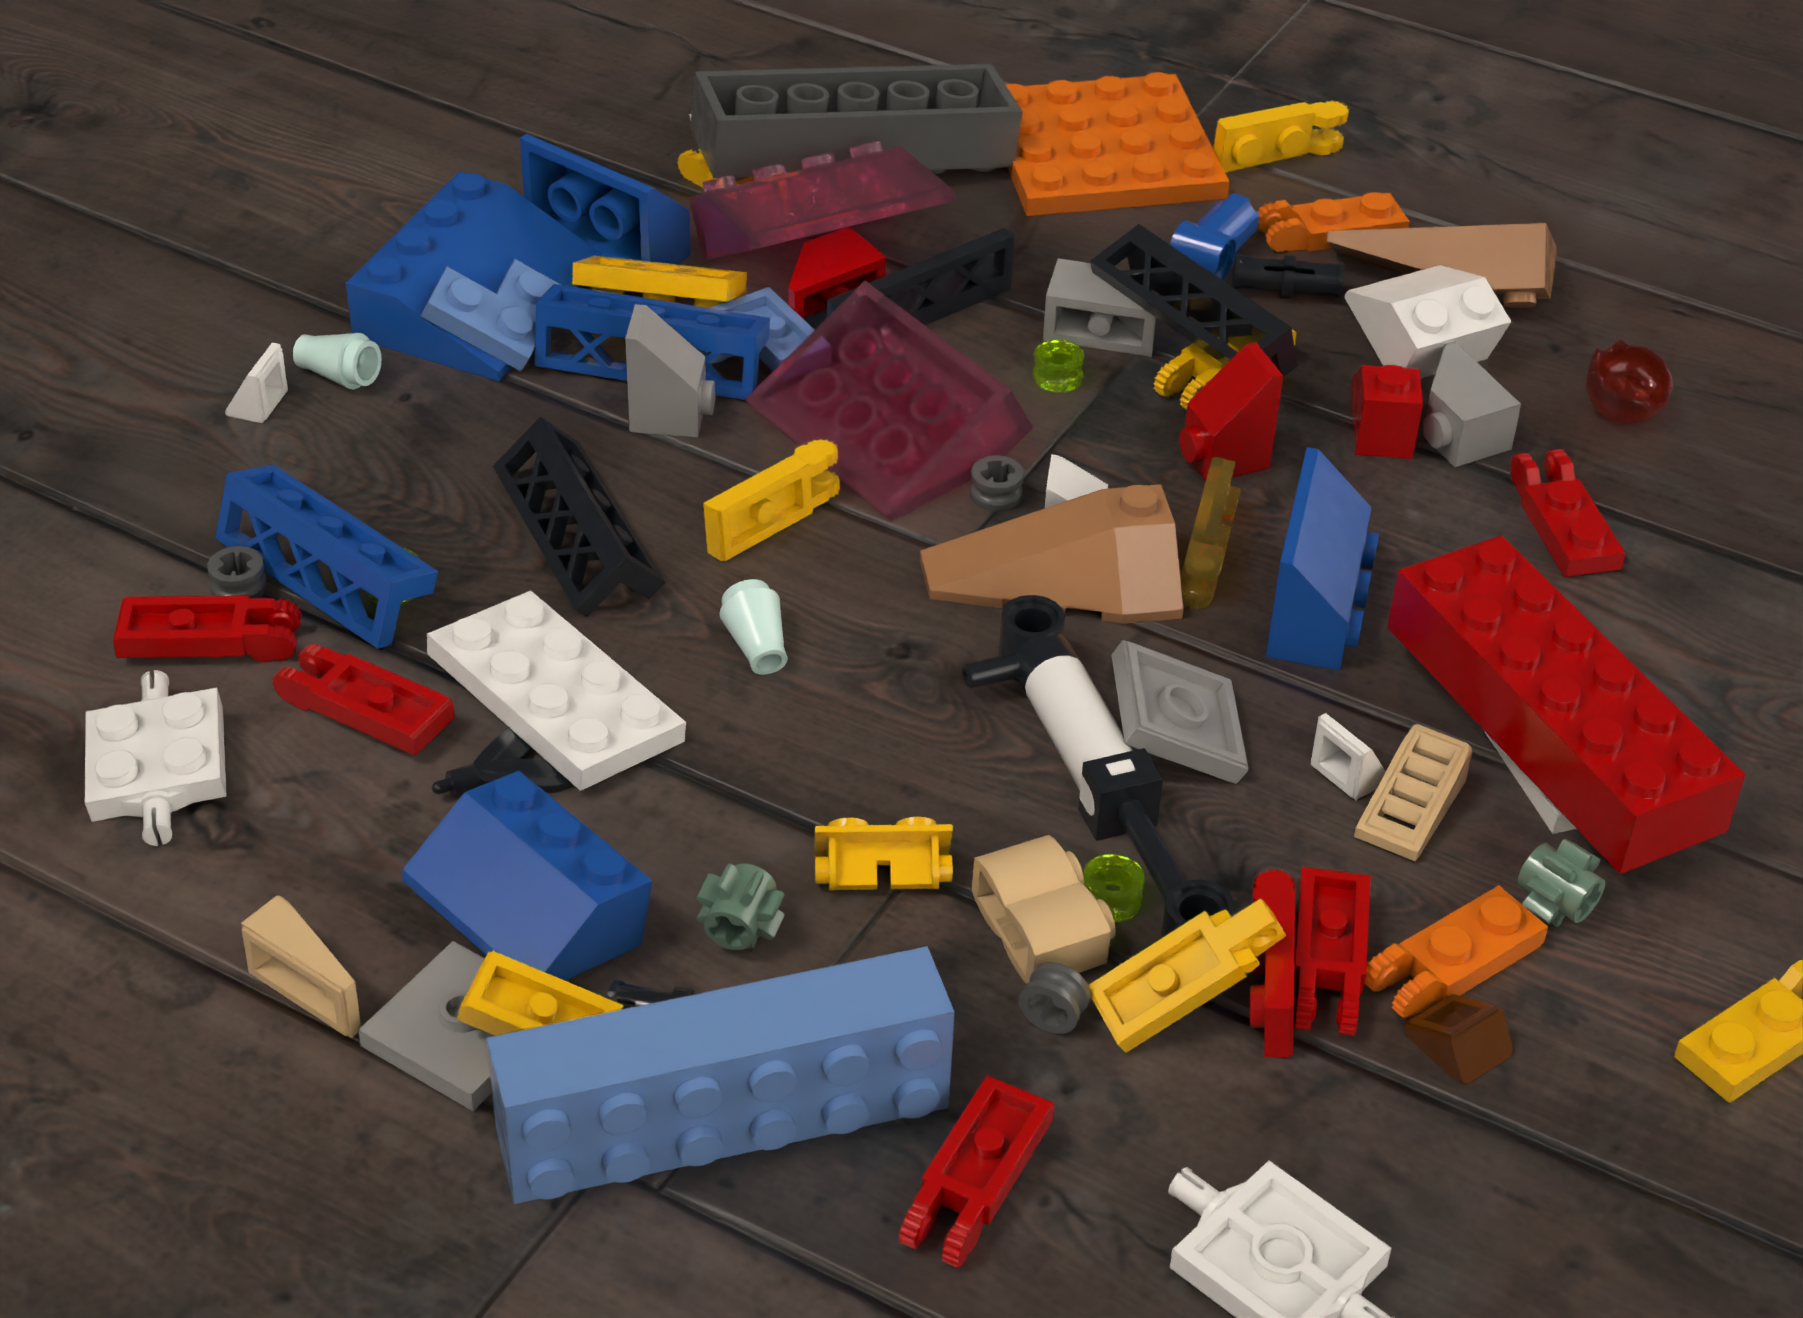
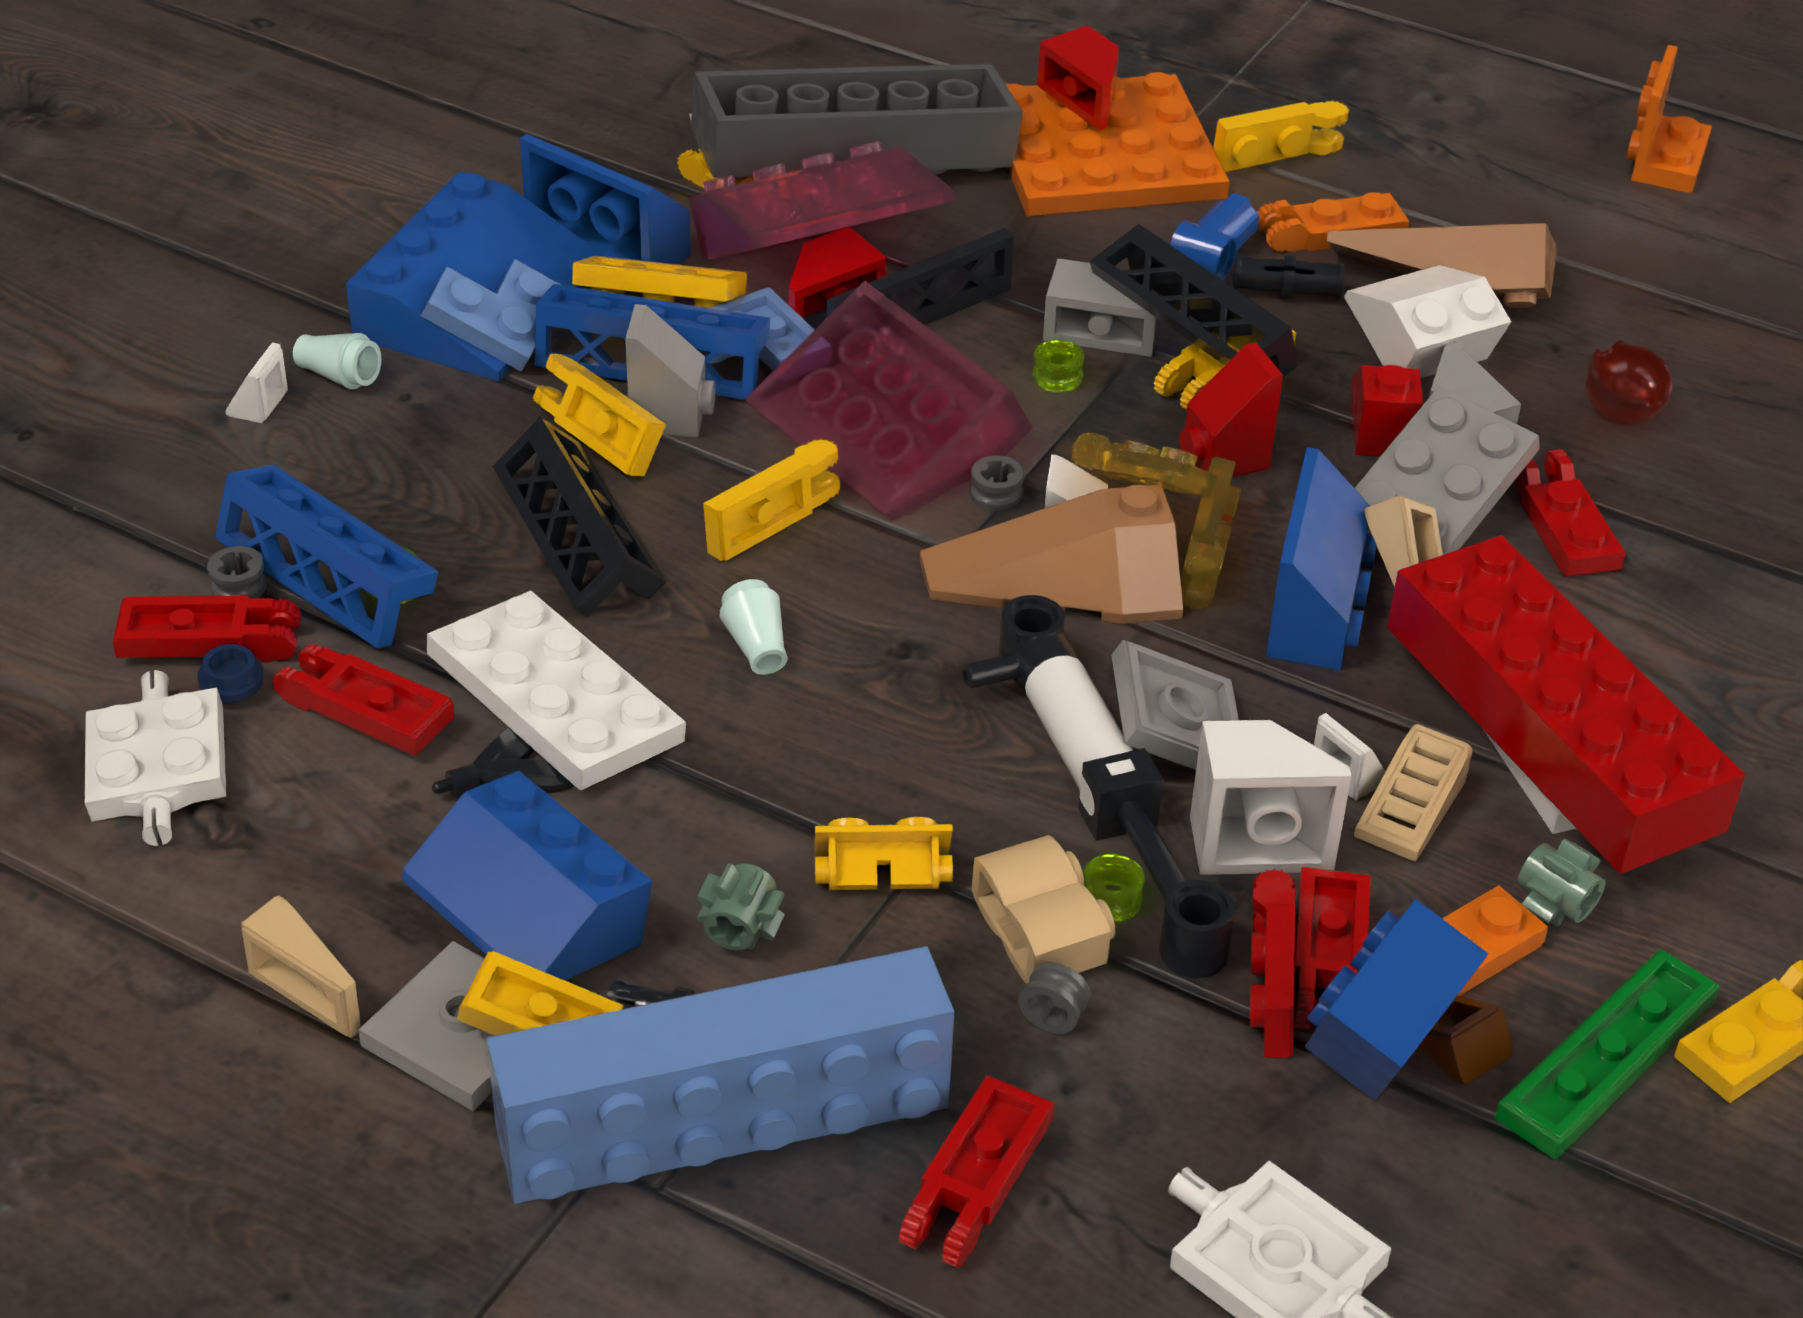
yellow hinge [1088,898,1286,1053] -> none
none -> dark blue plate [197,644,264,703]
none -> yellow hinge [533,353,666,476]
none -> red slope [1037,25,1119,131]
none -> clear yellow hinge [1071,432,1218,498]
none -> white slope [1190,720,1352,875]
none -> blue brick [1305,899,1488,1101]
none -> light grey plate [1354,386,1540,555]
none -> tan slope [1364,495,1443,587]
none -> green tile [1495,948,1720,1160]
none -> orange bracket [1626,45,1712,194]

